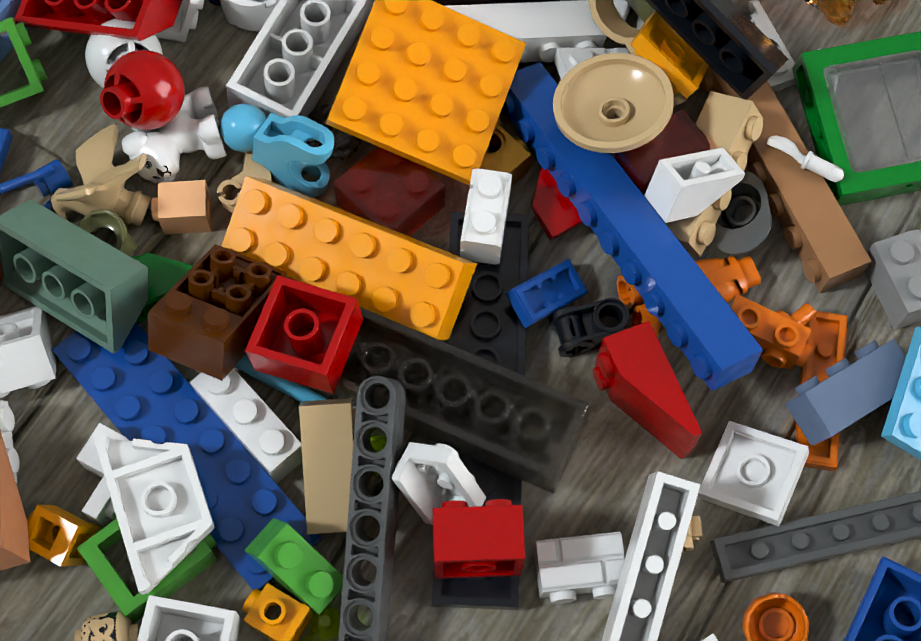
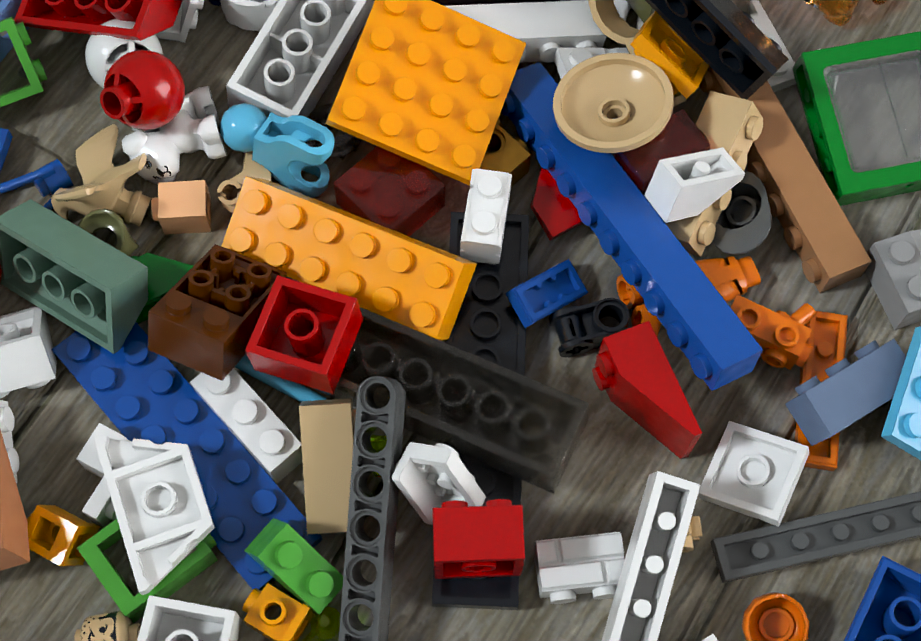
white piece [766,135,844,182] -> none

